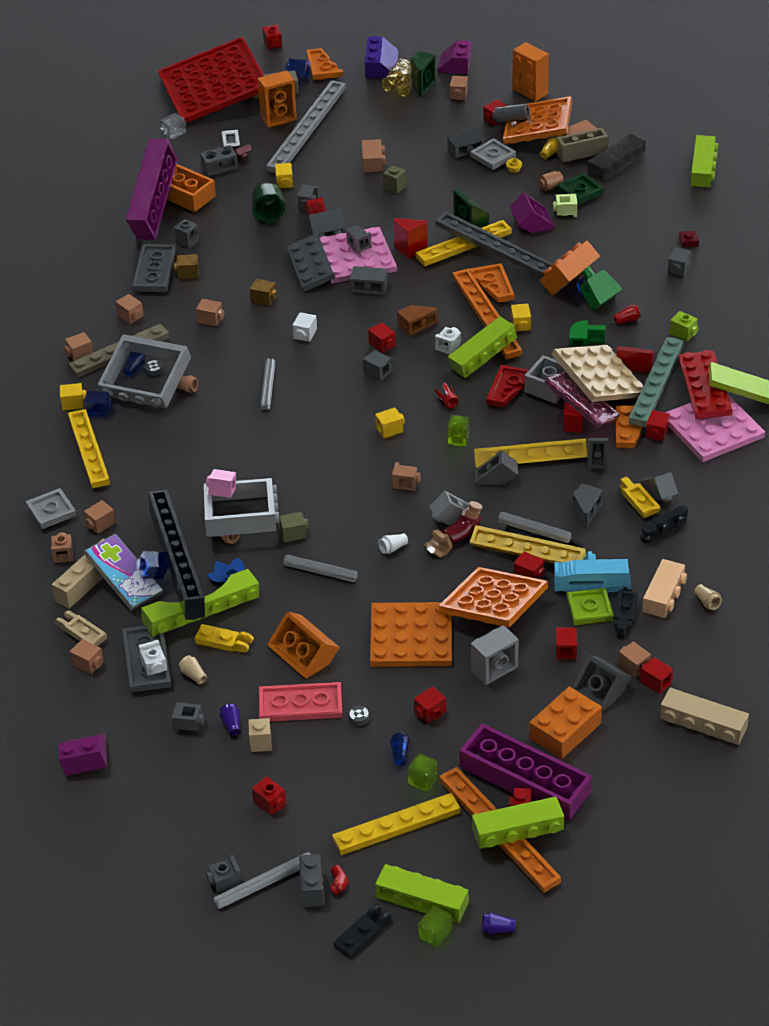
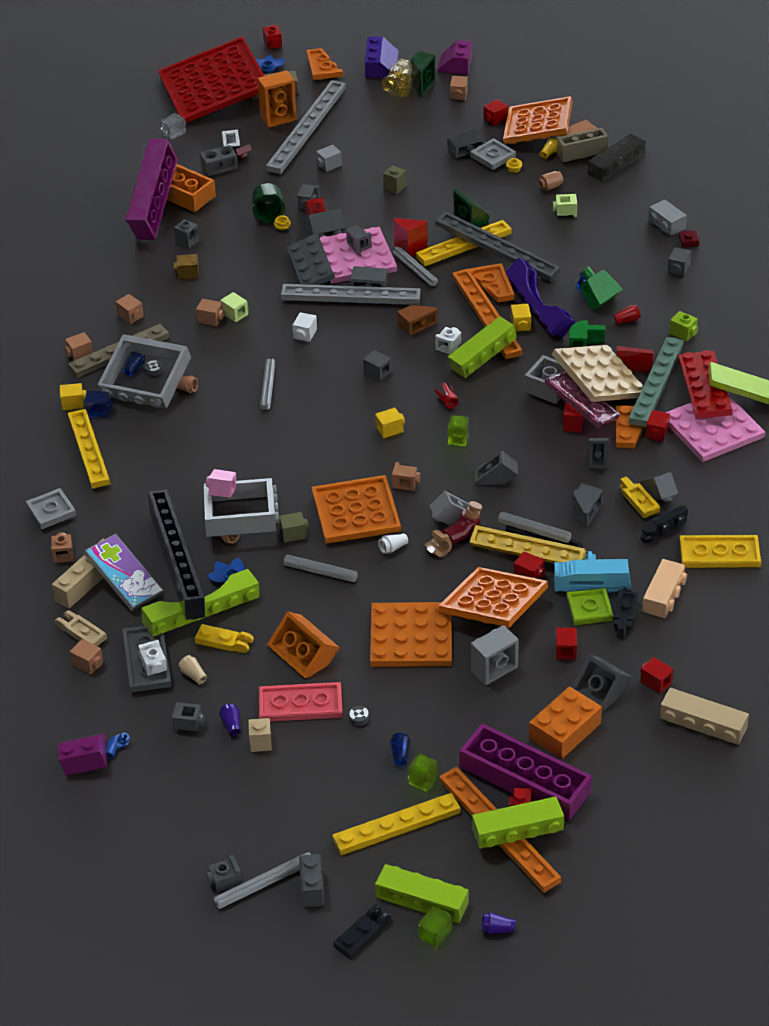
nougat brick [84,500,116,534] -> none
dark grey plate [132,244,176,292] -> none
clear blue brick [136,551,169,579] -> none
pearl gold brick [250,278,278,306] -> none
red brick [252,776,286,815] -> none
yellow brick [275,163,293,189] -> none
clear blue brick [285,58,311,78] -> none
red arm [330,865,349,895] -> none
nougat brick [362,139,386,172] -> none
red brick [368,322,396,353] -> none
red brick [413,686,446,724] -> none
yellow plate [474,438,587,468] -> none
red wing [486,365,529,408] -> none
dark grey brick [493,103,530,123] -> none
magenta slope [510,192,555,233] -> none
orange brick [512,42,549,102] -> none
orange brick [539,241,600,296] -> none
dark green plate [557,173,604,205] -> none
nougat brick [618,641,651,679] -> none
lime brick [691,135,718,188] -> none
tan cone [694,584,722,610] -> none
none -> blue arm [106,732,130,759]
none -> yellowish green brick [220,292,248,322]
none -> blue plate [256,55,285,74]
none -> yellow plate [274,216,291,231]
none -> light grey plate [281,284,421,305]
none -> orange plate [312,475,401,544]
none -> light grey brick [316,145,342,172]
none -> light grey axle [393,247,438,287]
none -> dark purple arch [505,257,576,338]
none -> light grey brick [649,200,687,236]
none -> yellow tile [679,535,761,568]

